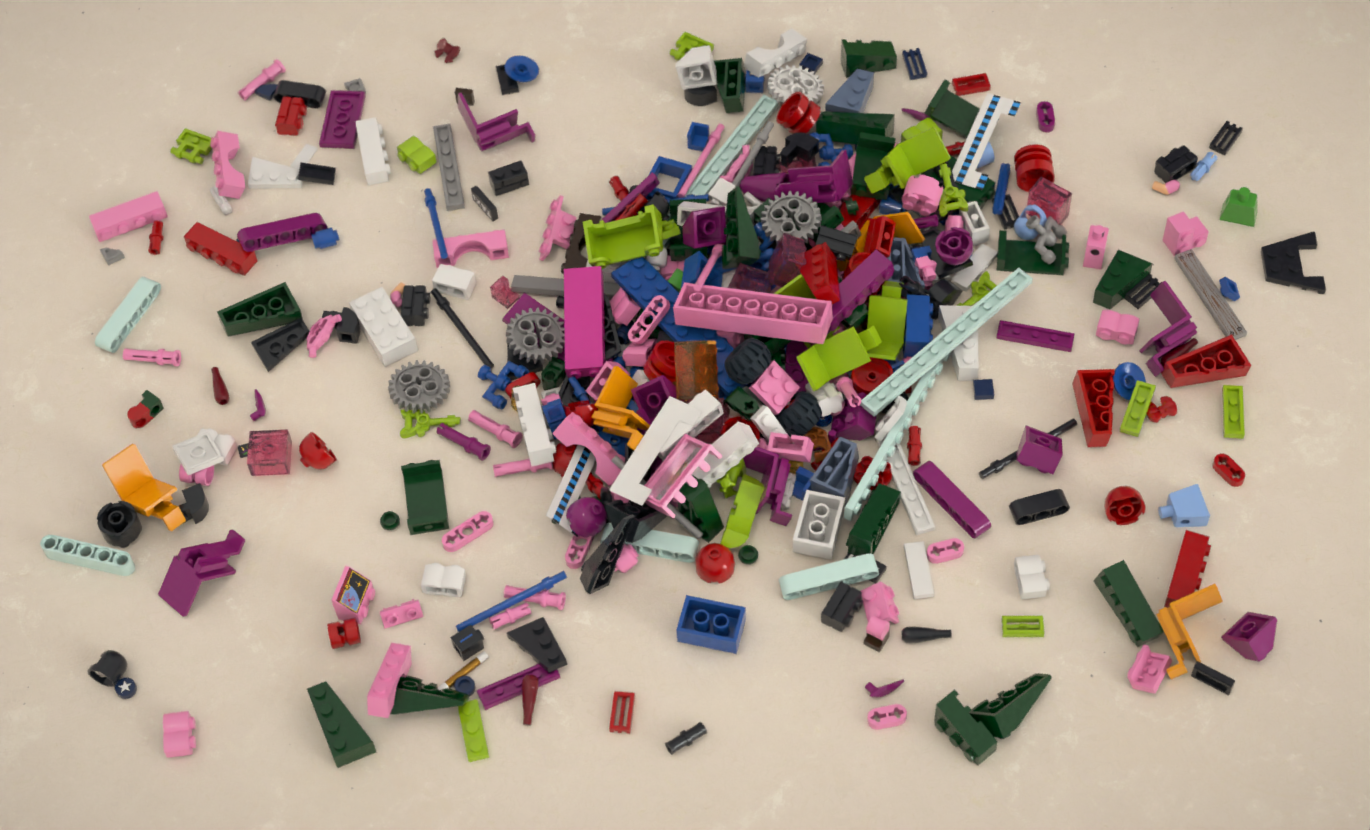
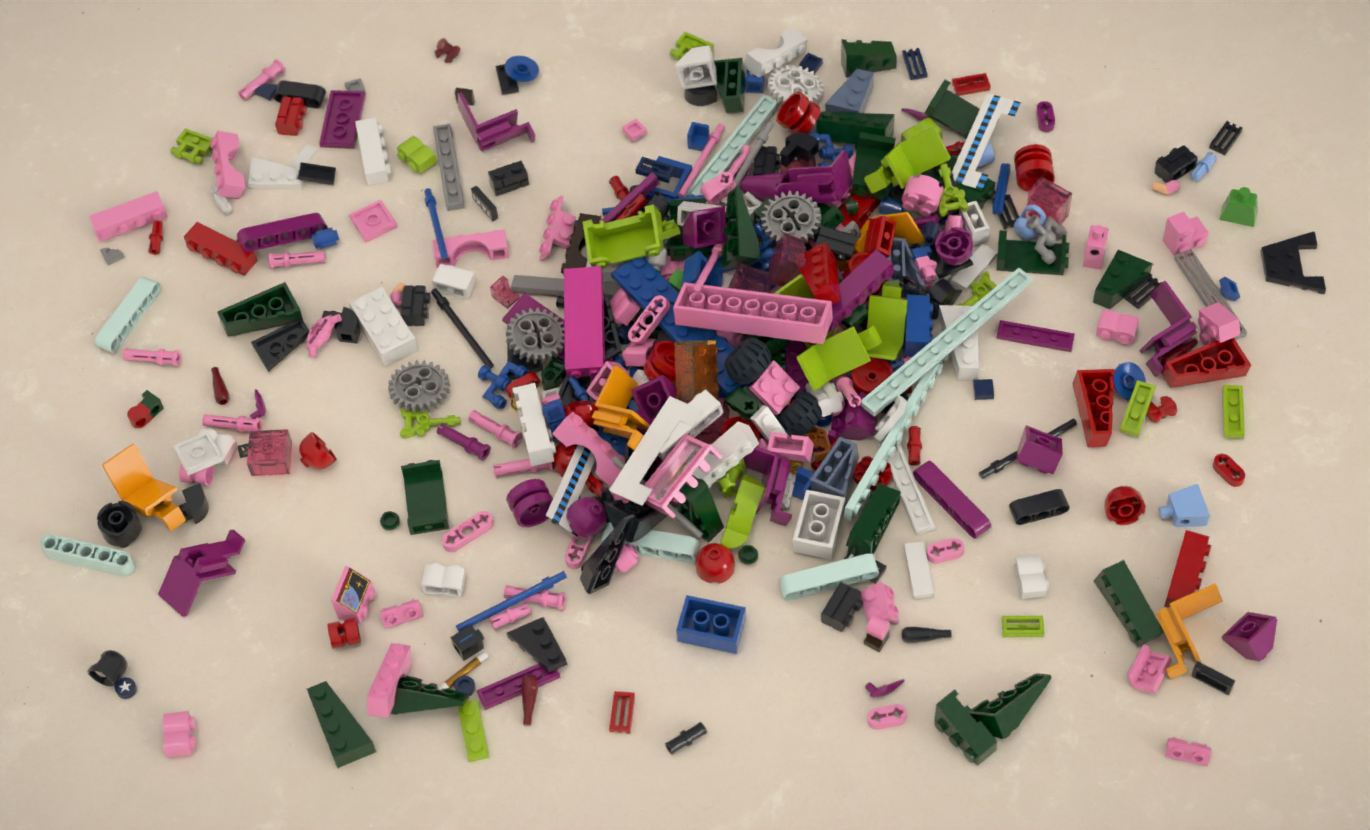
none -> bright pink pin [202,414,262,434]
none -> bright pink pin [269,251,325,269]
none -> bright pink tile [349,200,398,242]
none -> magenta wheel [506,479,553,527]
none -> bright pink plate [622,119,647,142]
none -> dark blue tile [635,157,676,183]
none -> bright pink piece [700,172,736,205]
none -> dark blue cone [922,222,941,246]
none -> bright pink hinge [1165,737,1212,766]
none -> bright pink brick [1198,302,1240,345]

